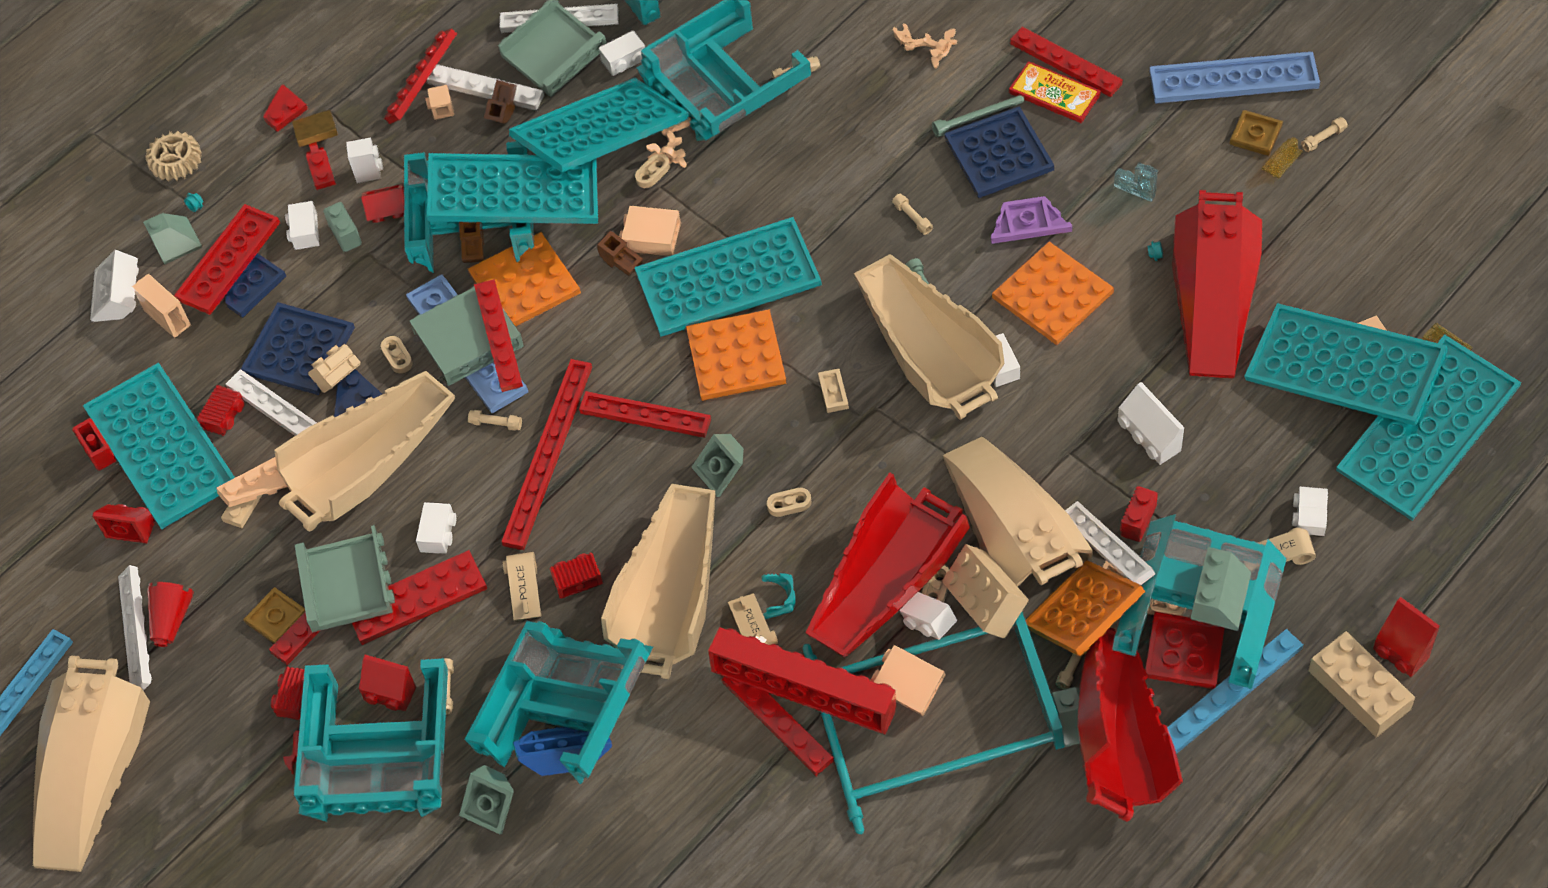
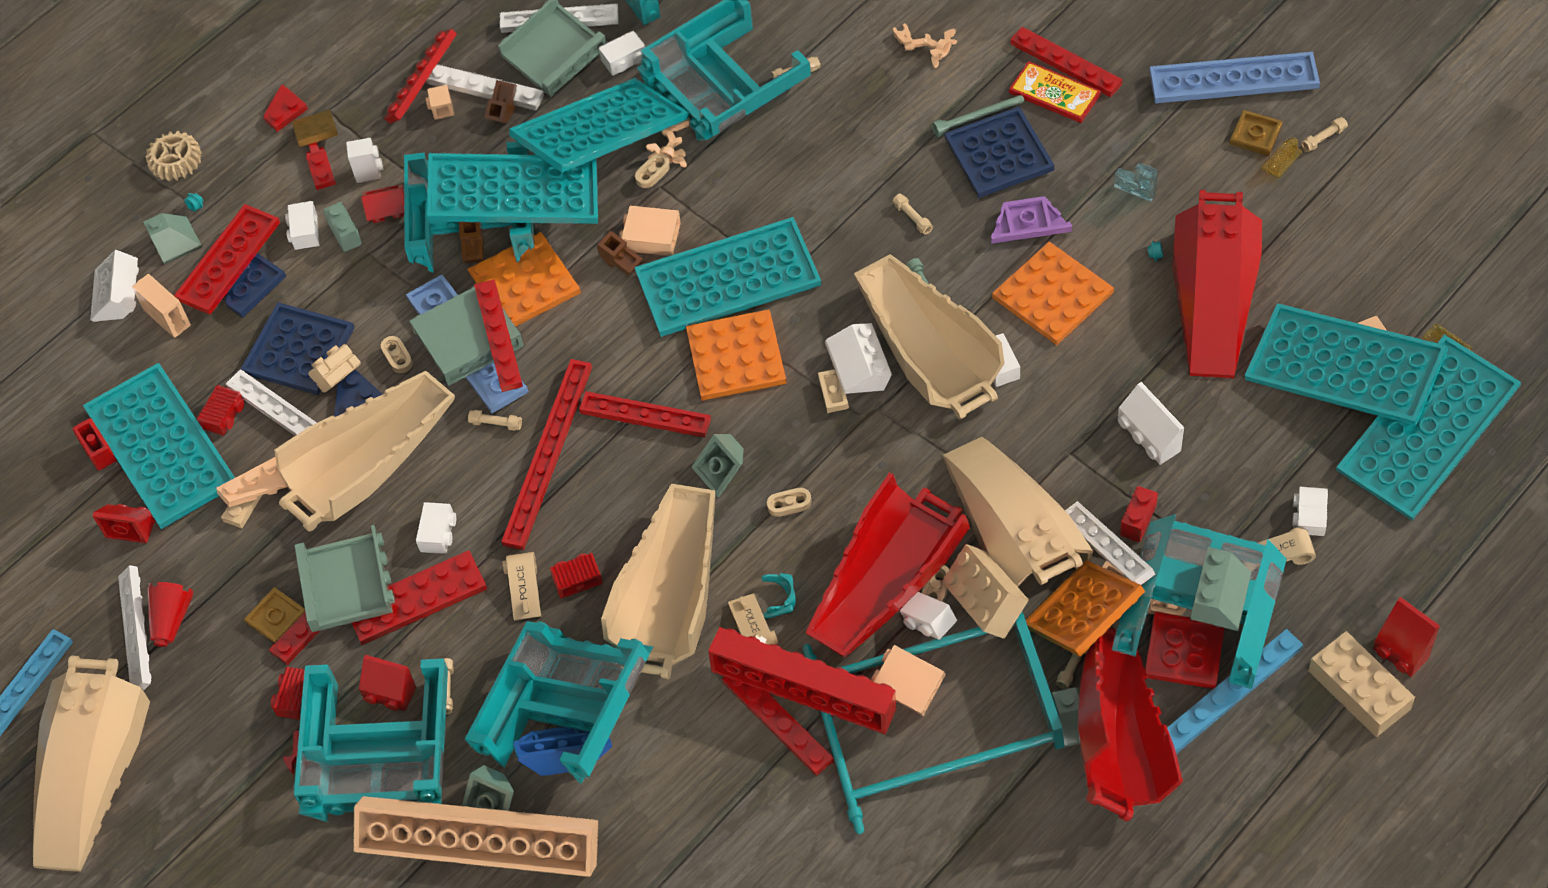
none -> light nougat brick [354,796,598,877]
none -> white slope [825,323,892,394]

